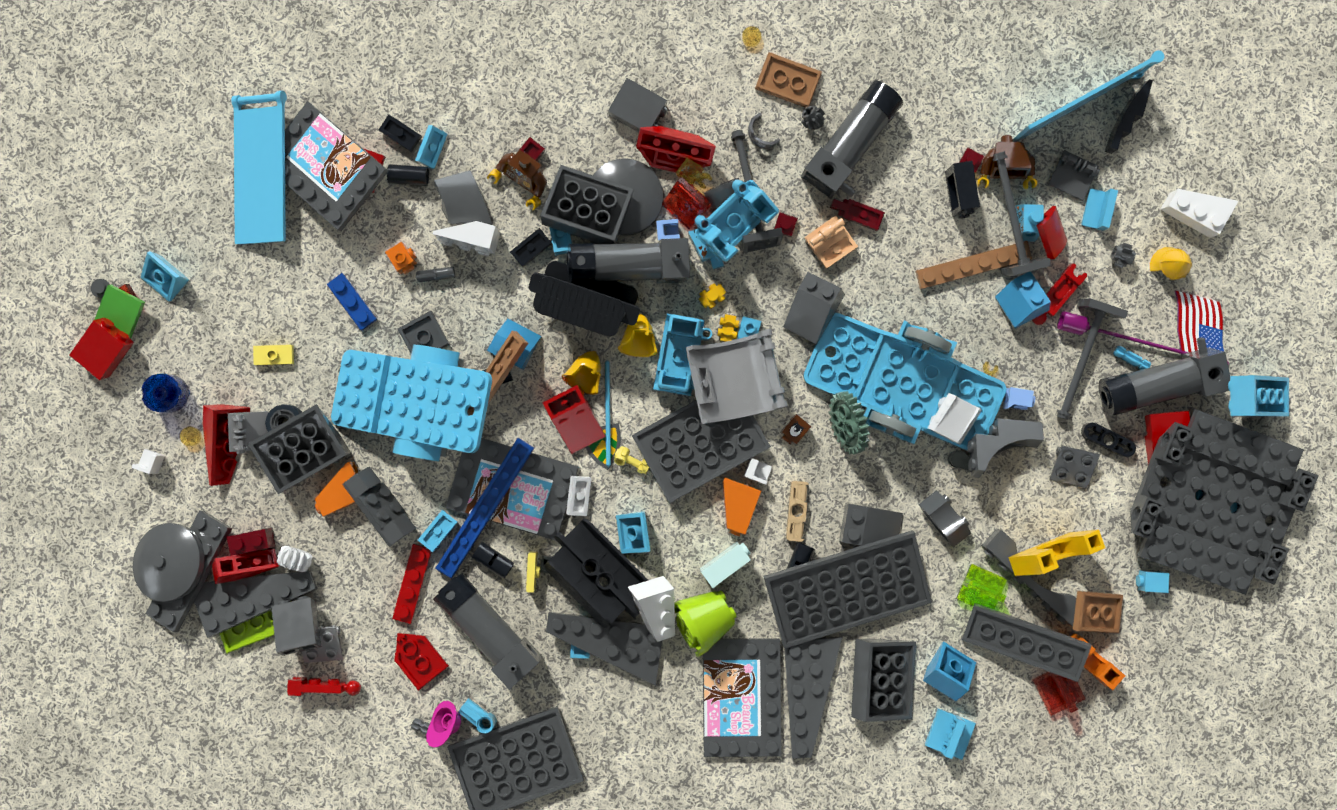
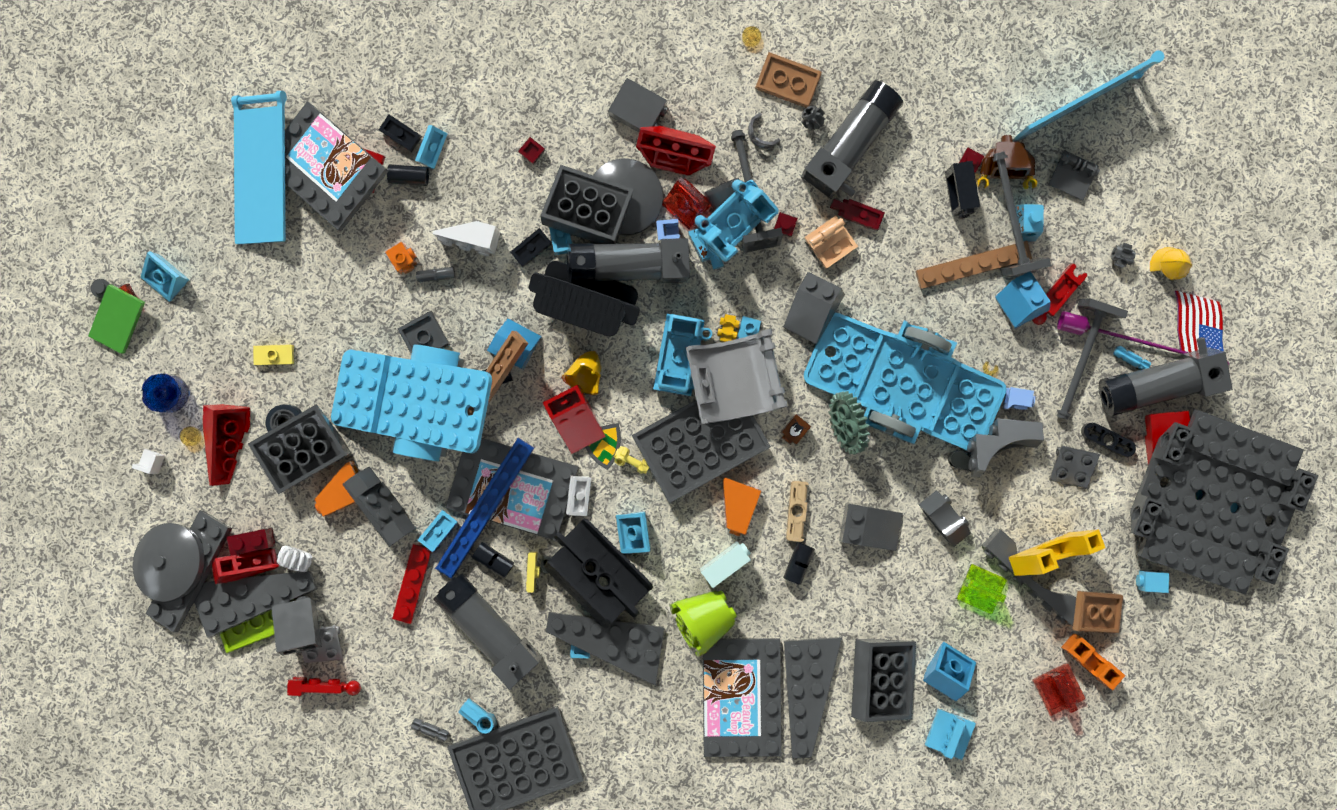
red brick [69,318,134,380] -> none
light grey hinge [228,411,269,454] -> none
blue plate [327,273,377,331] -> none
red tile [394,633,449,691] -> none
dark pink piece [426,701,461,748] -> none
dark grey slope [434,170,492,225] -> none
reddish brown torso [487,150,547,210] -> none
medium azure axle [605,360,611,467] -> none
yellow helmet [618,314,658,357] -> none
white wedge [628,576,675,642] -> none
clear yellow plate [676,158,712,189] -> none
yellow piece [698,283,727,309] -> none
white panel [744,458,772,485] -> none
dark grey plate [763,530,932,649] -> none
white slope [928,393,982,445] -> none
dark grey plate [962,603,1091,682] -> none
red slope [1036,206,1068,259] -> none
medium azure panel [1081,189,1118,231] -> none
black slope [1104,79,1153,154] -> none
white wedge [1160,189,1238,238] -> none
medium azure brick [1228,375,1289,417] -> none

